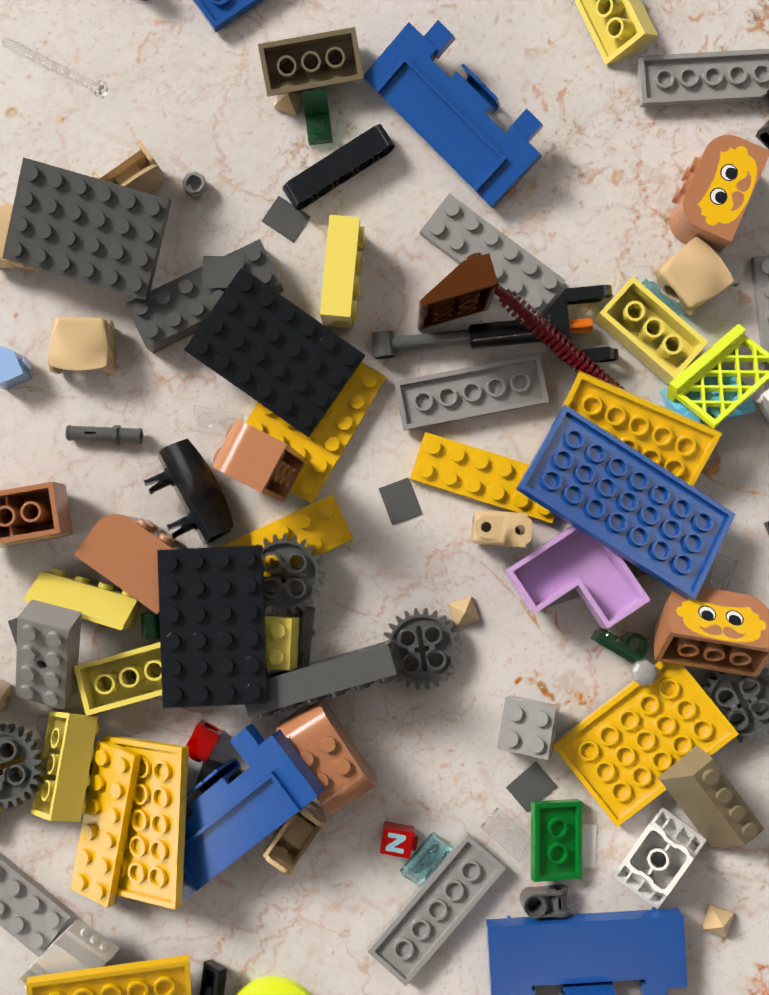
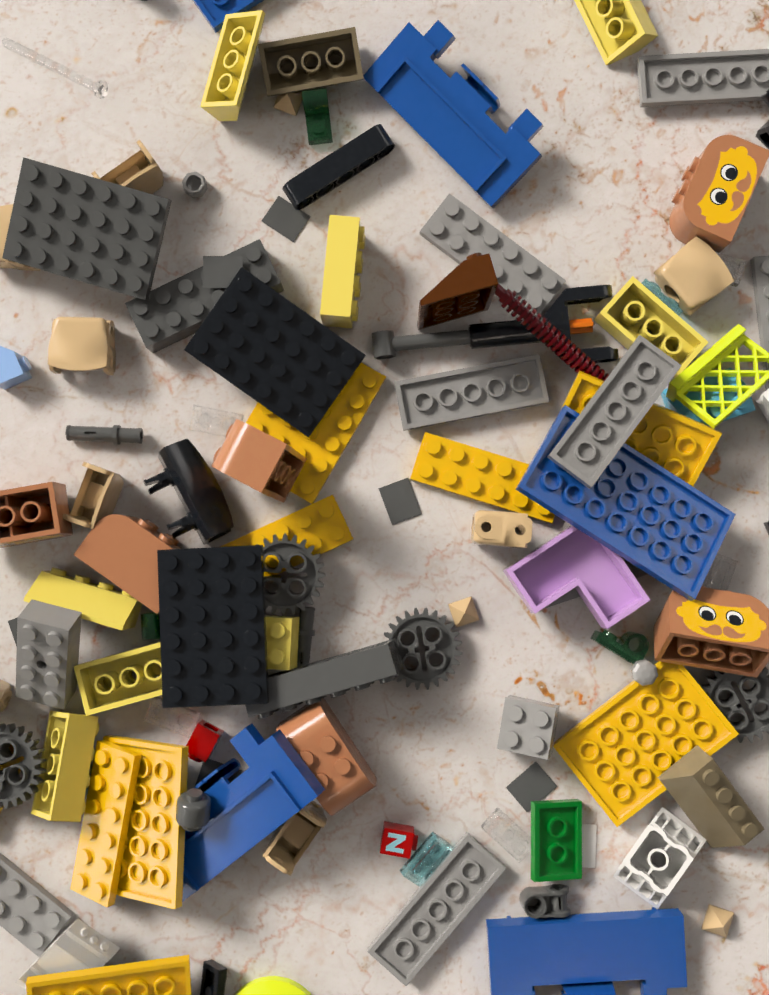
none -> tan piece [63,462,124,529]
none -> dark grey head [176,788,211,831]
none -> light yellow slope [200,10,265,121]
none -> light grey plate [547,335,682,489]

